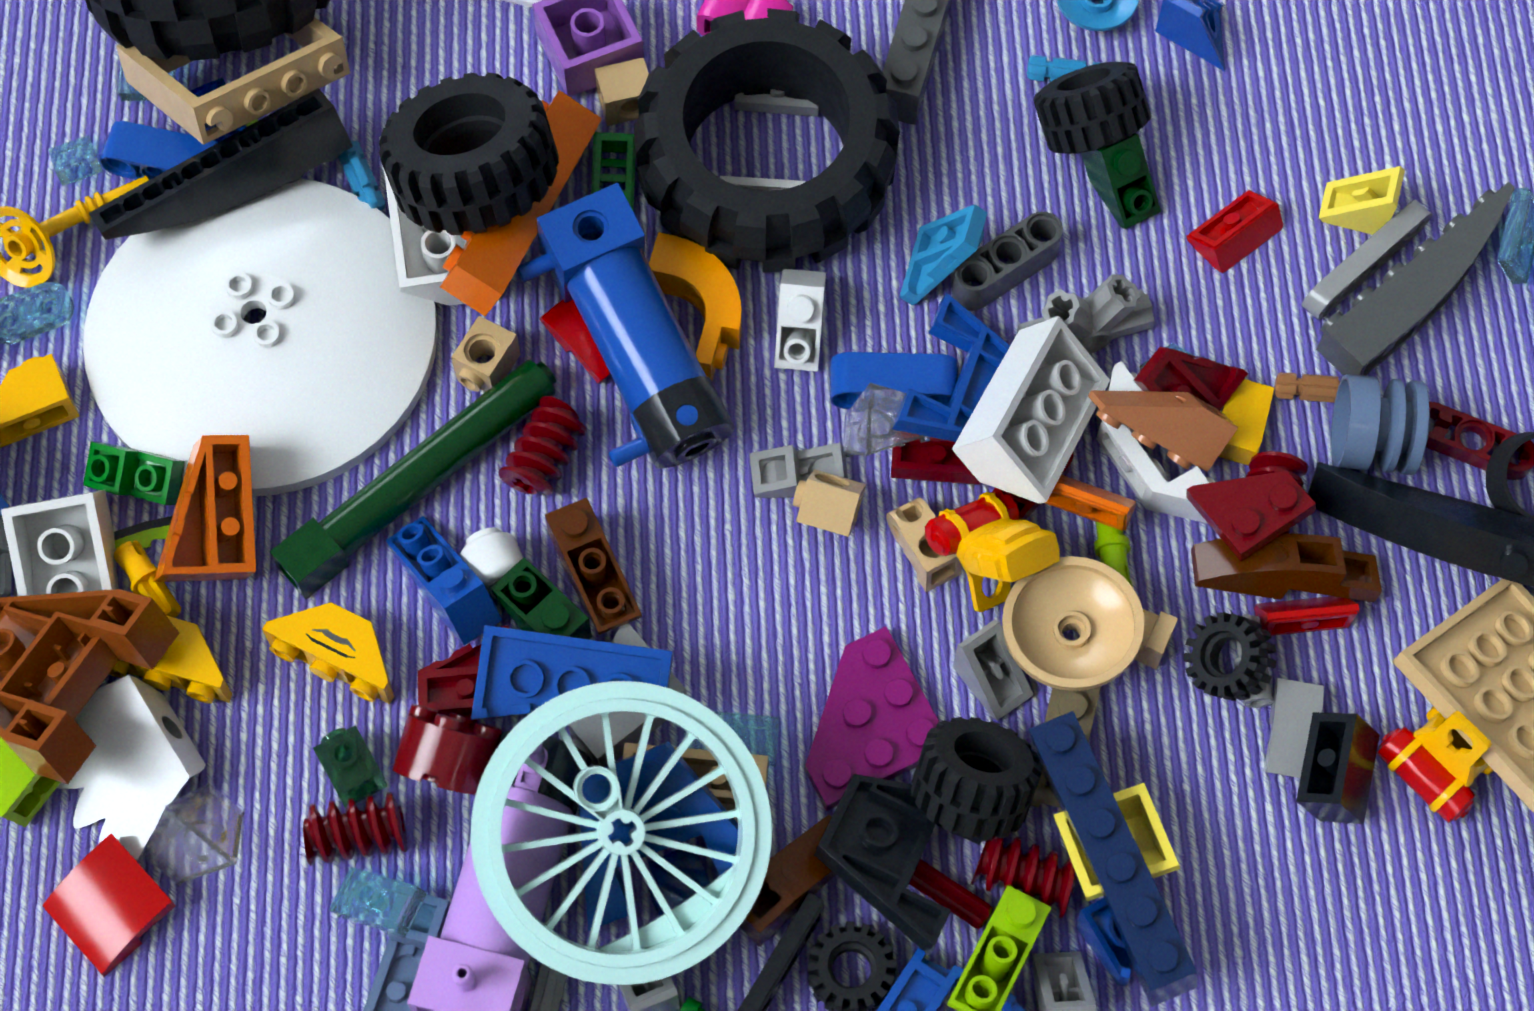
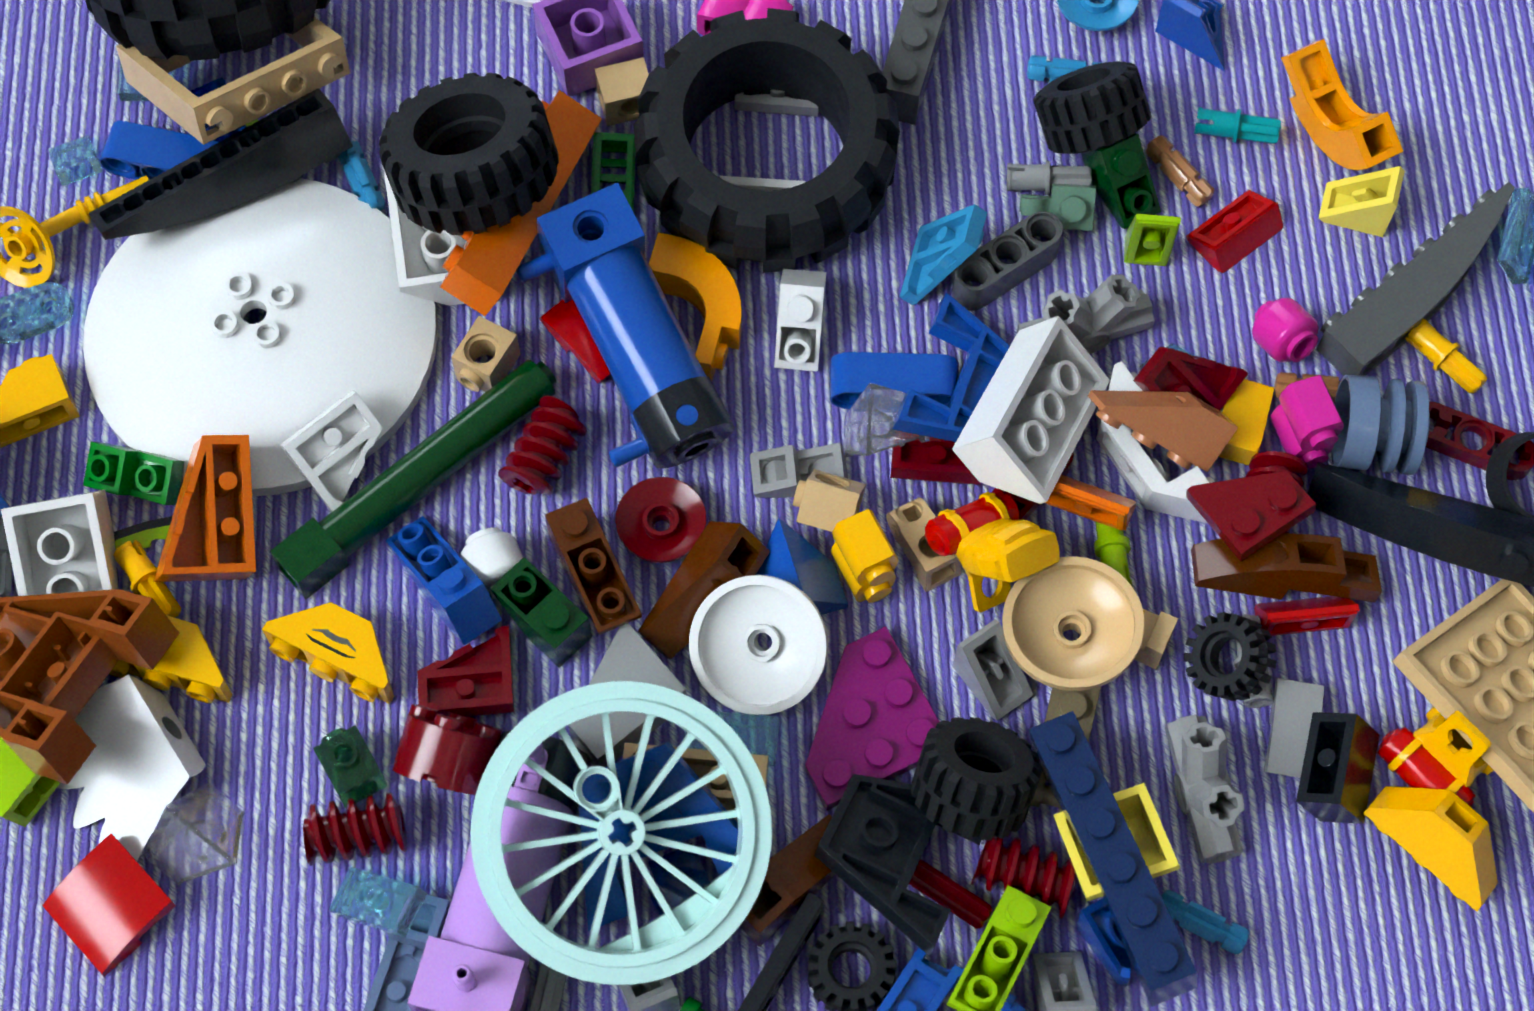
blue wing [471,625,674,719] -> none
light grey beam [1302,200,1432,320] -> none
none -> white wing [280,390,383,512]
none -> dark red dish [615,477,706,563]
none -> reddish brown slope [637,521,770,659]
none -> white dish [689,575,828,715]
none -> blue slope [756,518,848,615]
none -> yellow brick [831,509,899,603]
none -> light grey axle [1007,161,1092,195]
none -> sand green plate [1019,183,1096,231]
none -> lime slope [1124,214,1181,266]
none -> medium nougat axle [1146,135,1214,207]
none -> dark azure axle [1161,890,1250,954]
none -> light grey piece [1165,715,1245,864]
none -> teal axle [1194,107,1281,144]
none -> dark pink head [1252,298,1319,363]
none -> dark pink brick [1270,375,1344,469]
none -> light orange arch [1281,39,1403,170]
none -> yellow slope [1363,786,1498,912]
none -> yellow axle [1405,319,1487,394]

